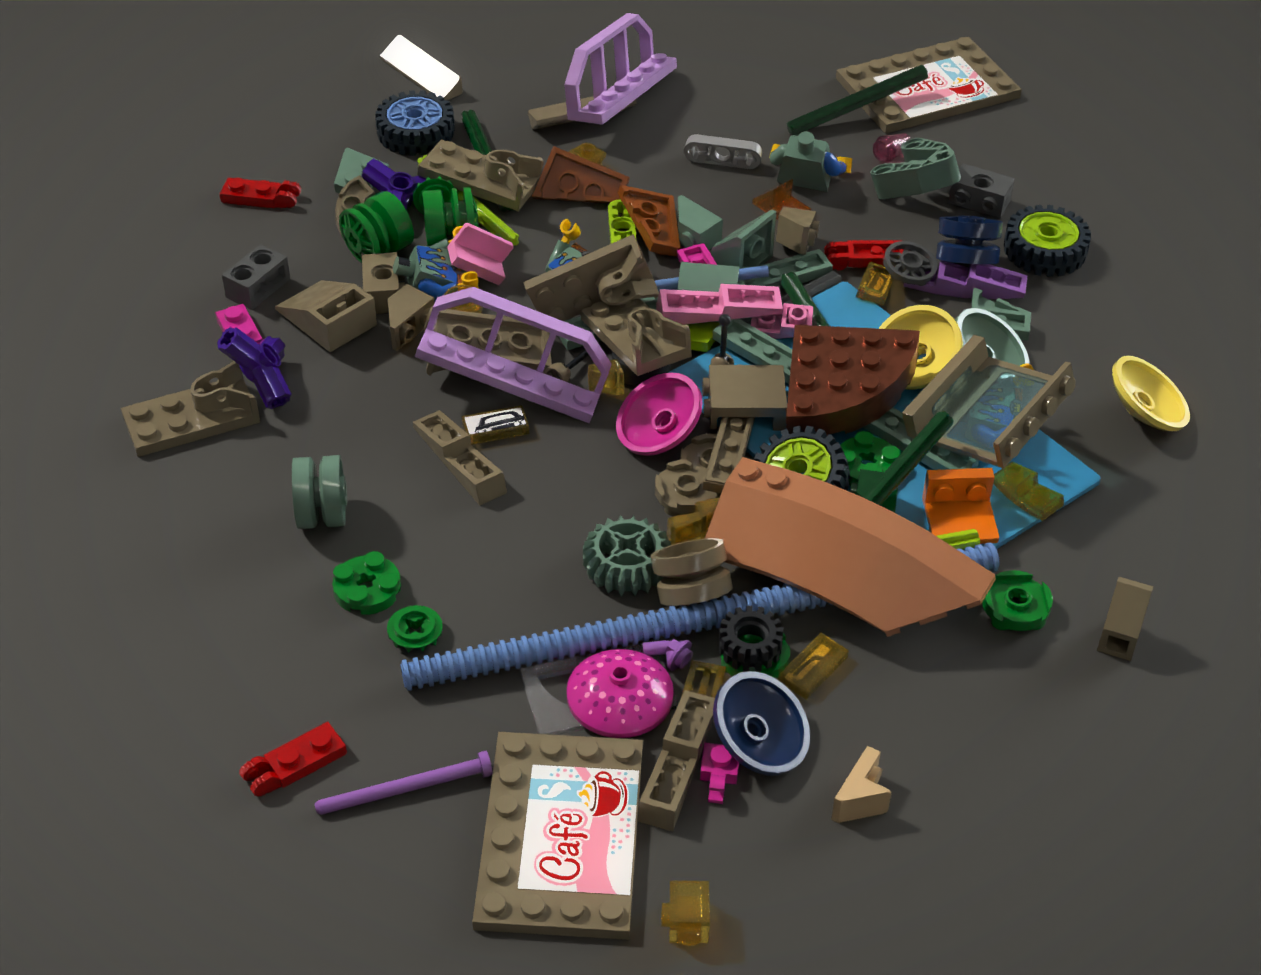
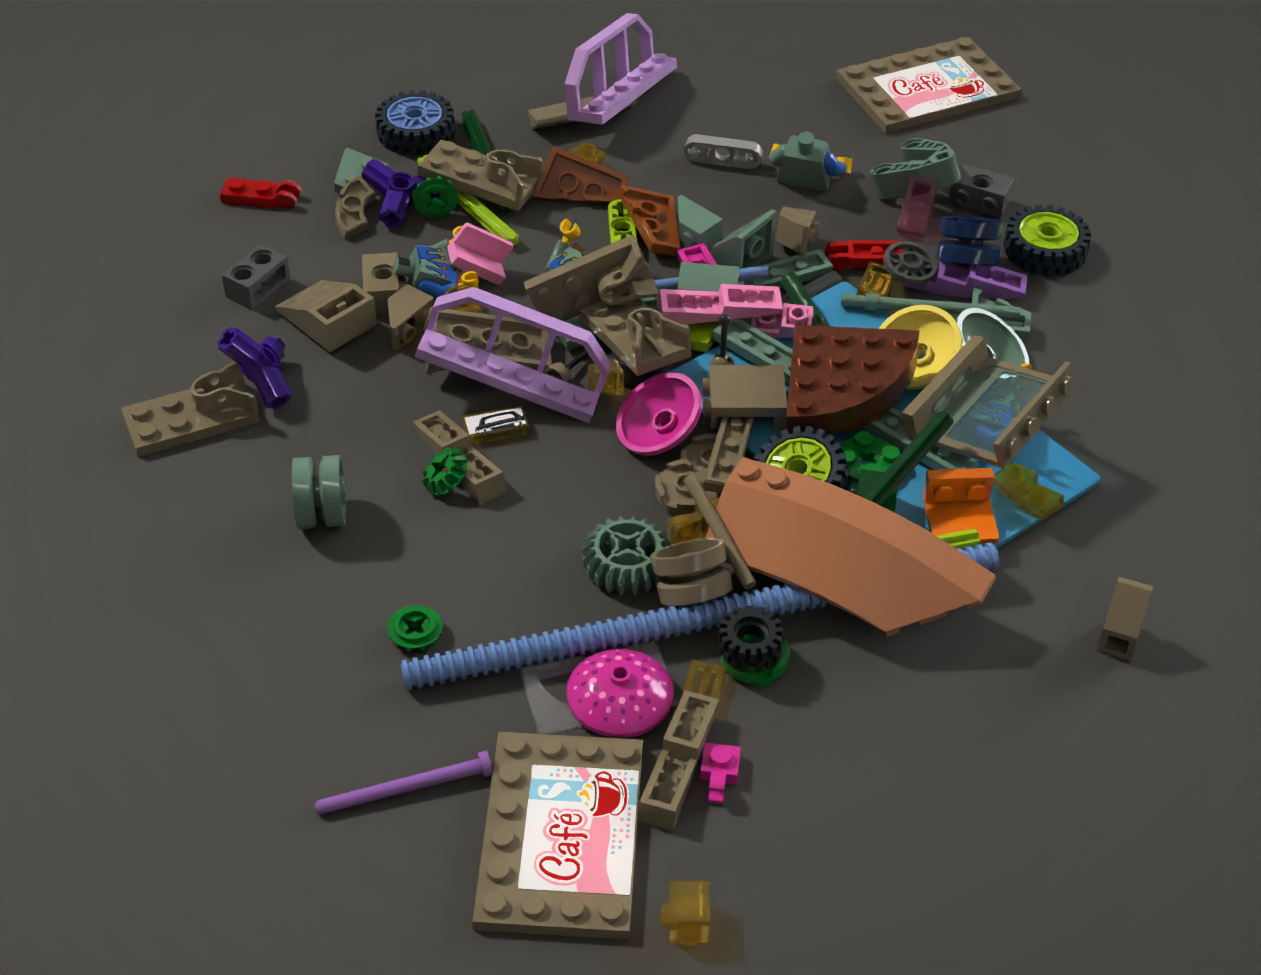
dark pink plate [215,304,263,344] -> none
red hinge [239,721,347,797] -> none
green plate [332,551,401,615] -> none
green wheel [339,191,414,263] -> none
slope [380,35,463,100] -> none
green wheel [422,187,479,246] -> none
medium lavender plate [642,638,693,671] -> none
dark blue dish [713,671,810,776] -> none
clear orange slope [752,179,811,220] -> none
clear yellow tile [778,633,849,700] -> none
dark green axle [787,65,928,136] -> none
tan slope [831,746,891,823] -> none
clear pink cone [873,133,910,162] -> none
green plate [982,570,1053,631] -> none
light yellow dish [1112,356,1190,431] -> none
none -> green gear [422,447,467,495]
none -> dark tan bar [683,474,756,590]
none -> sand green bar [841,293,1021,319]
none -> clear pink slope [897,175,938,237]

